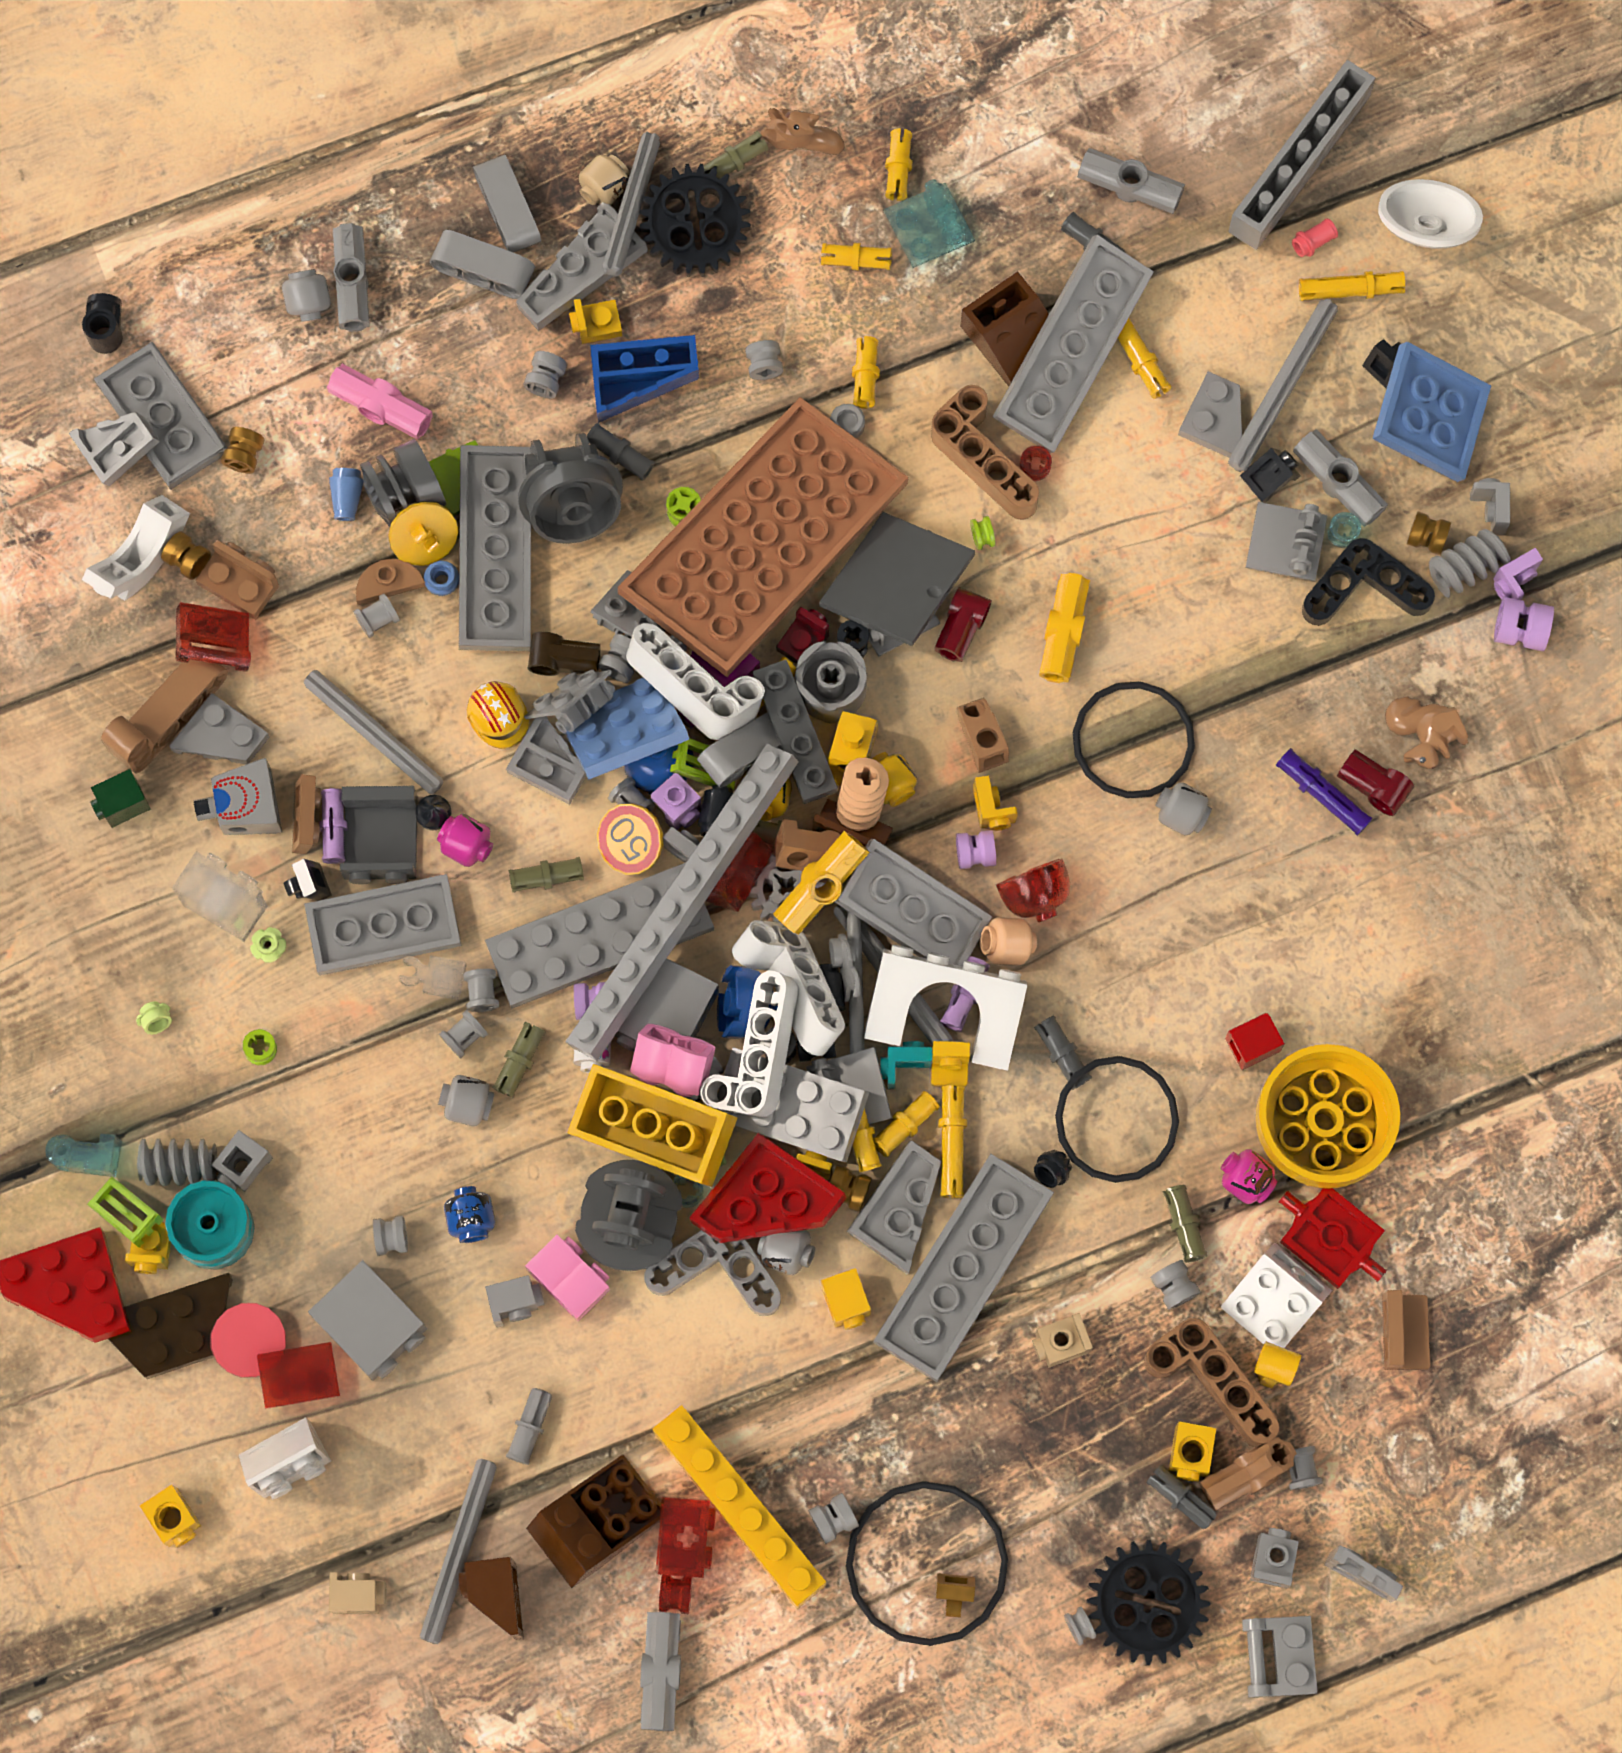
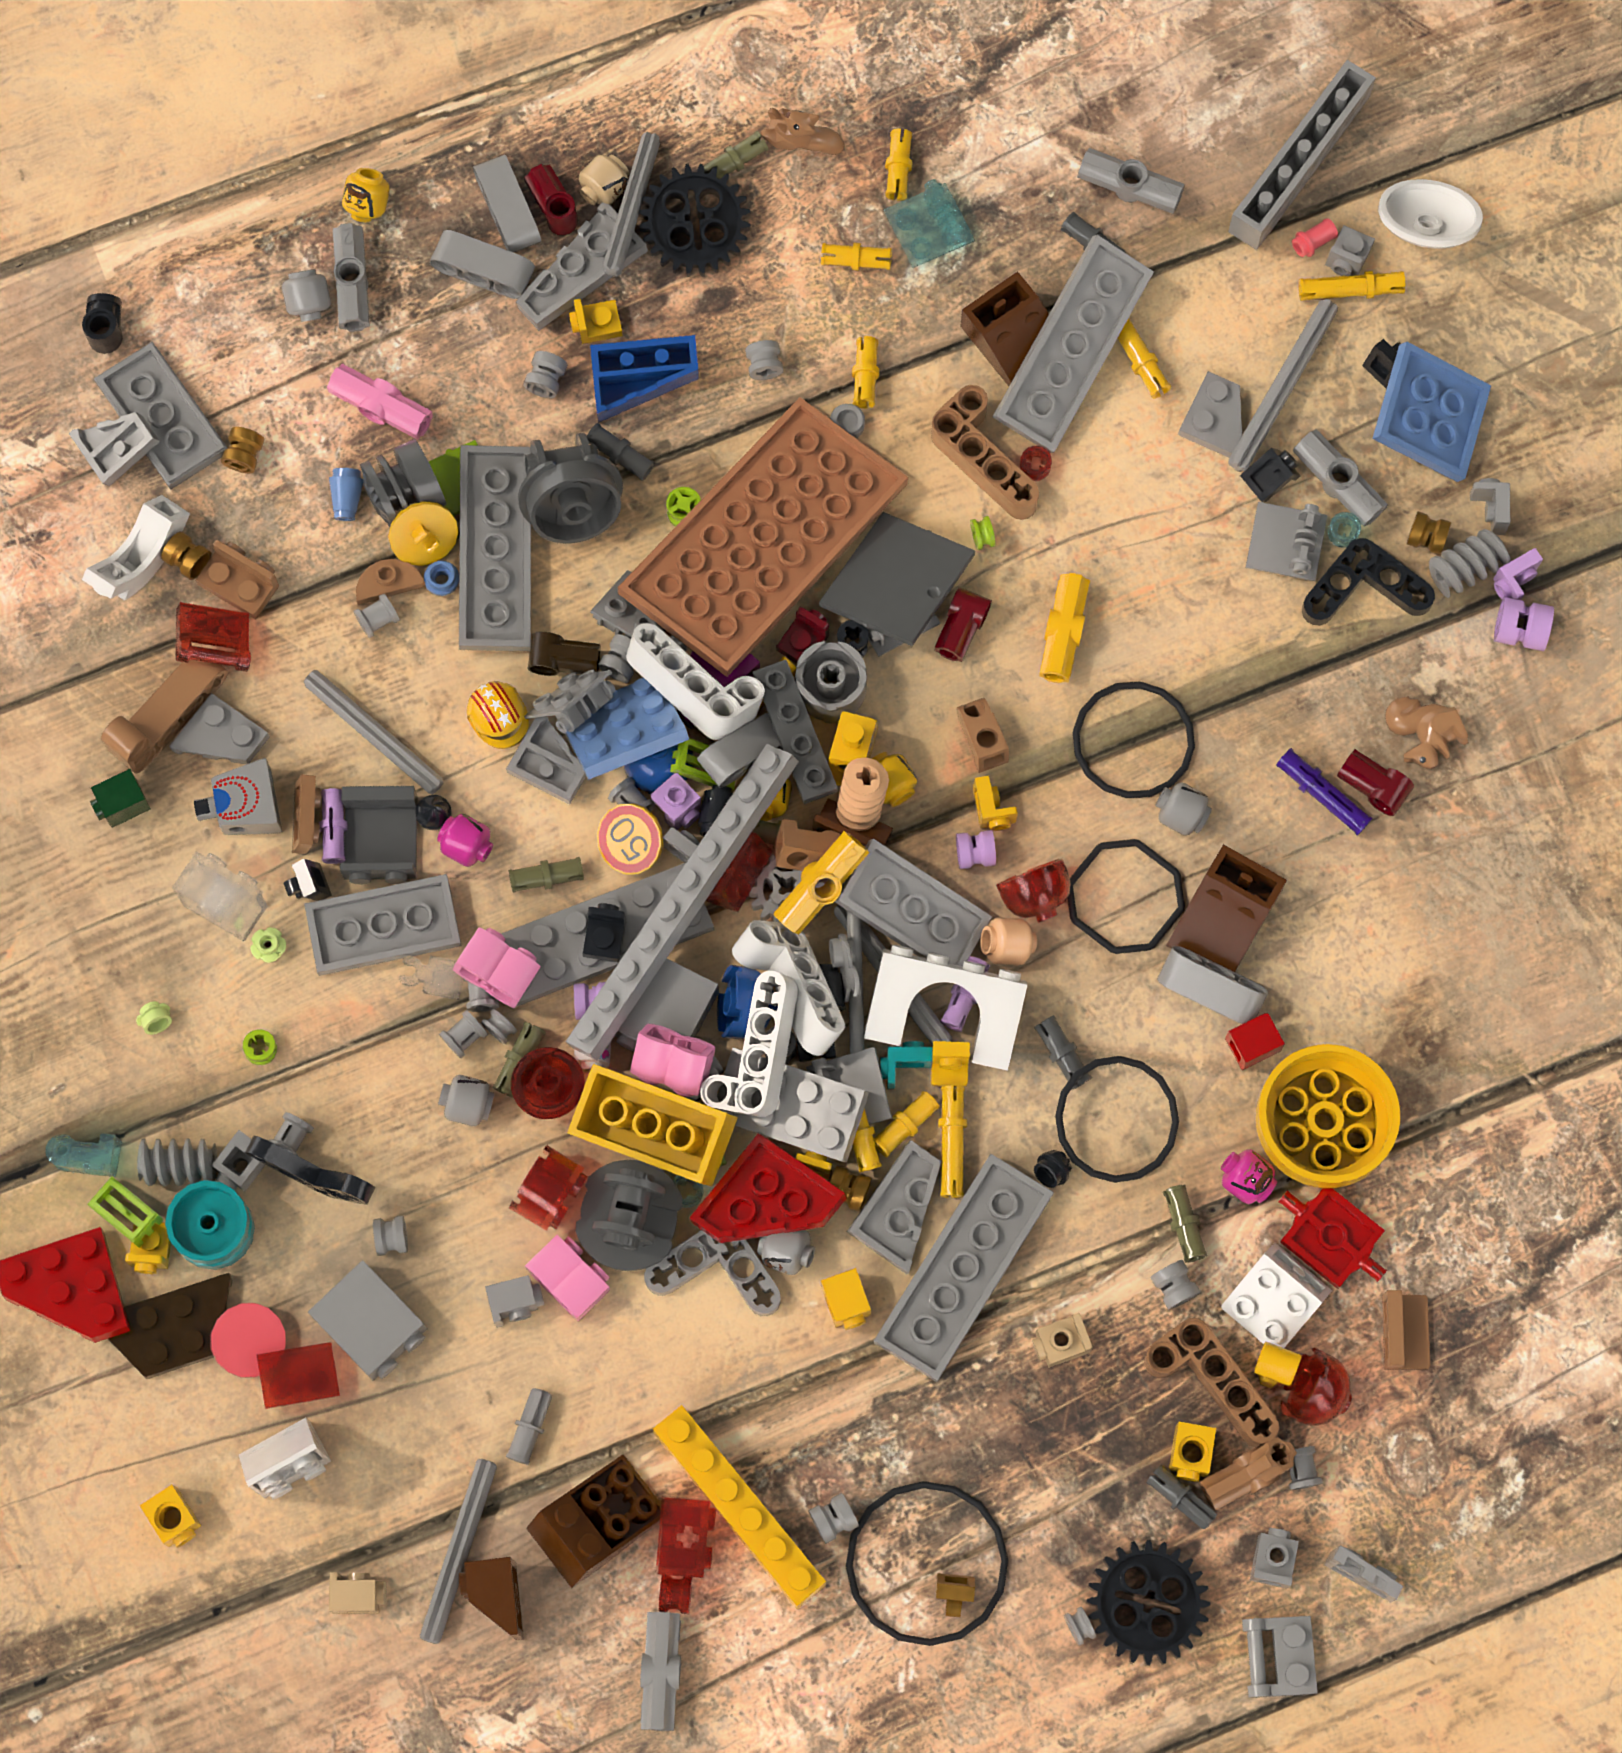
blue head [444,1186,495,1243] -> none
none -> black beam [245,1136,375,1205]
none -> light grey bush [268,1112,314,1156]
none -> yellow head [342,168,390,223]
none -> bright pink brick [452,928,541,1008]
none -> light grey bush [481,1009,517,1044]
none -> clear red brick [509,1145,588,1231]
none -> clear red cone [511,1047,585,1119]
none -> dark red piece [524,164,578,235]
none -> black bracket [582,903,626,962]
none -> black piece [1066,839,1185,954]
none -> light grey beam [1157,946,1268,1024]
none -> reddish brown slope [1166,844,1287,972]
none -> clear red cylinder [1281,1348,1352,1426]
none -> light grey bracket [1325,225,1375,276]

